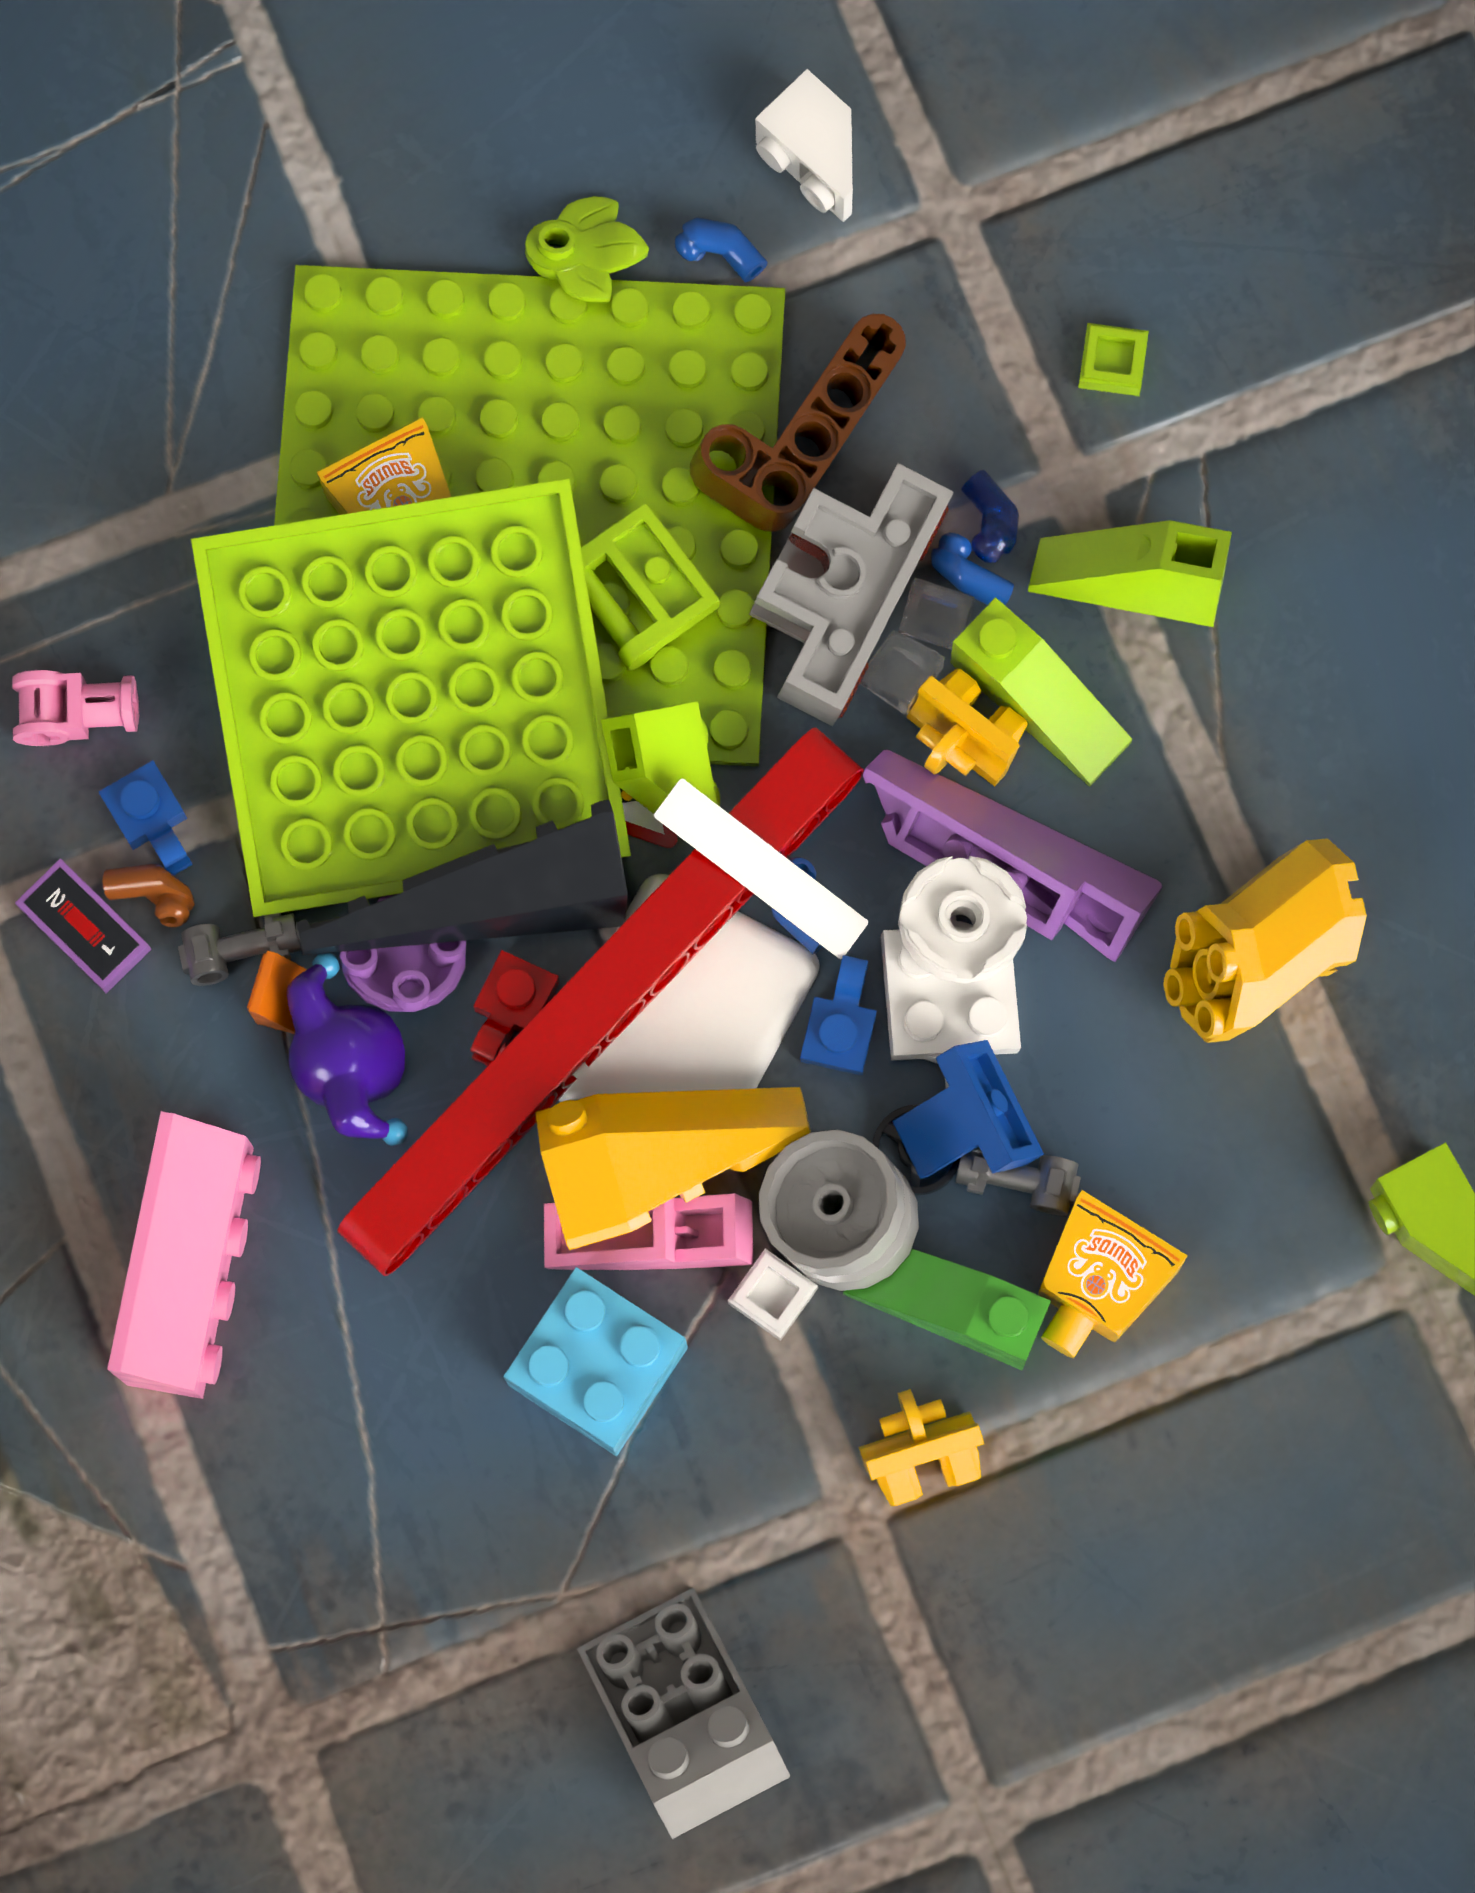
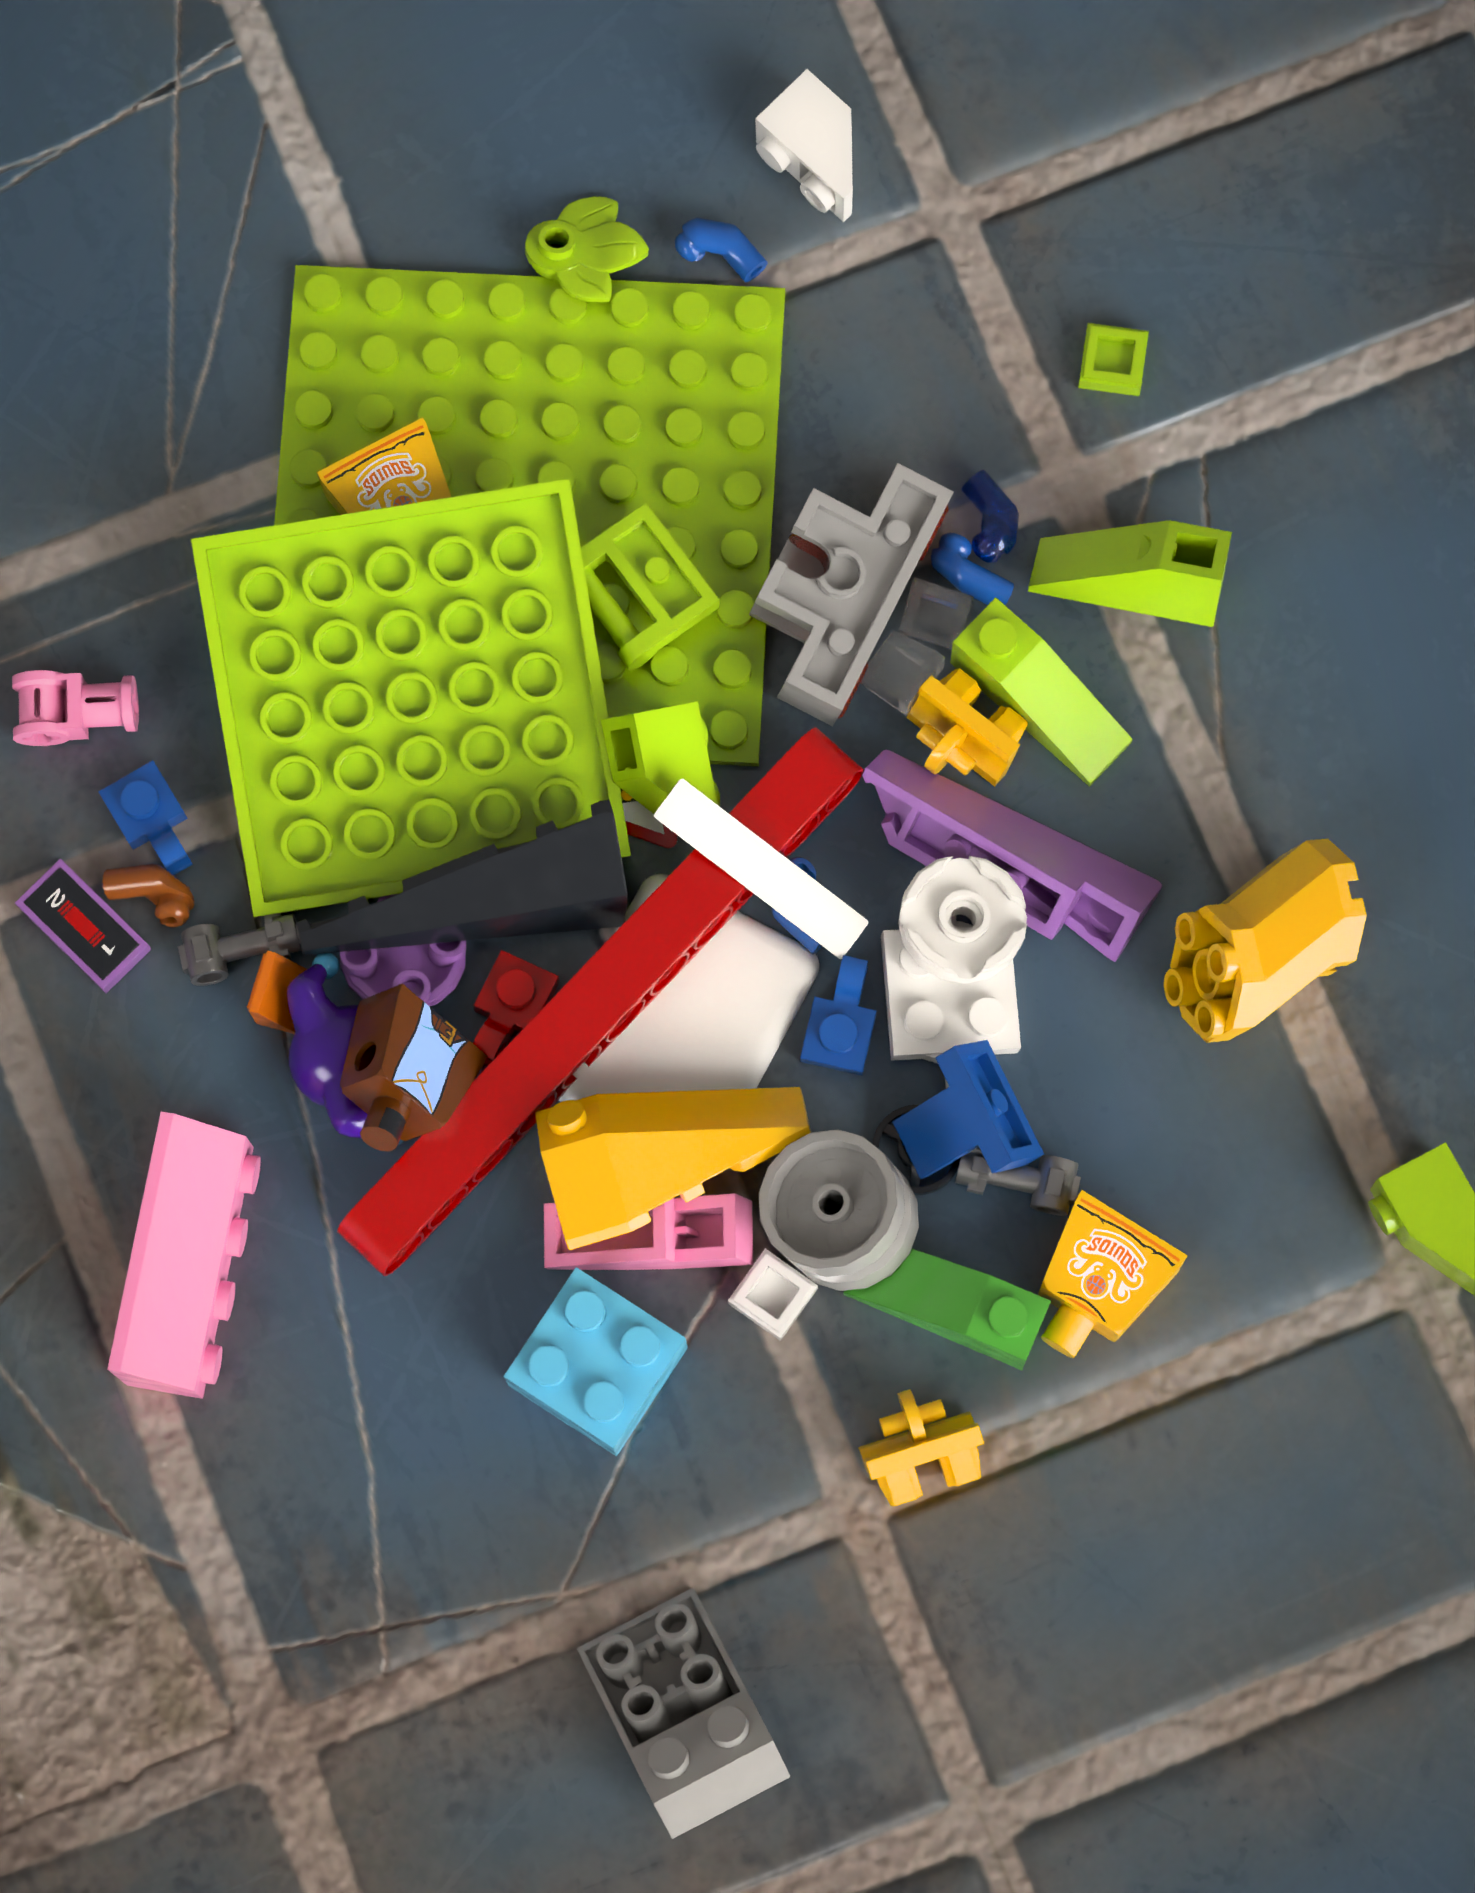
reddish brown beam [690,313,906,532] -> none
none -> reddish brown torso [340,983,487,1151]

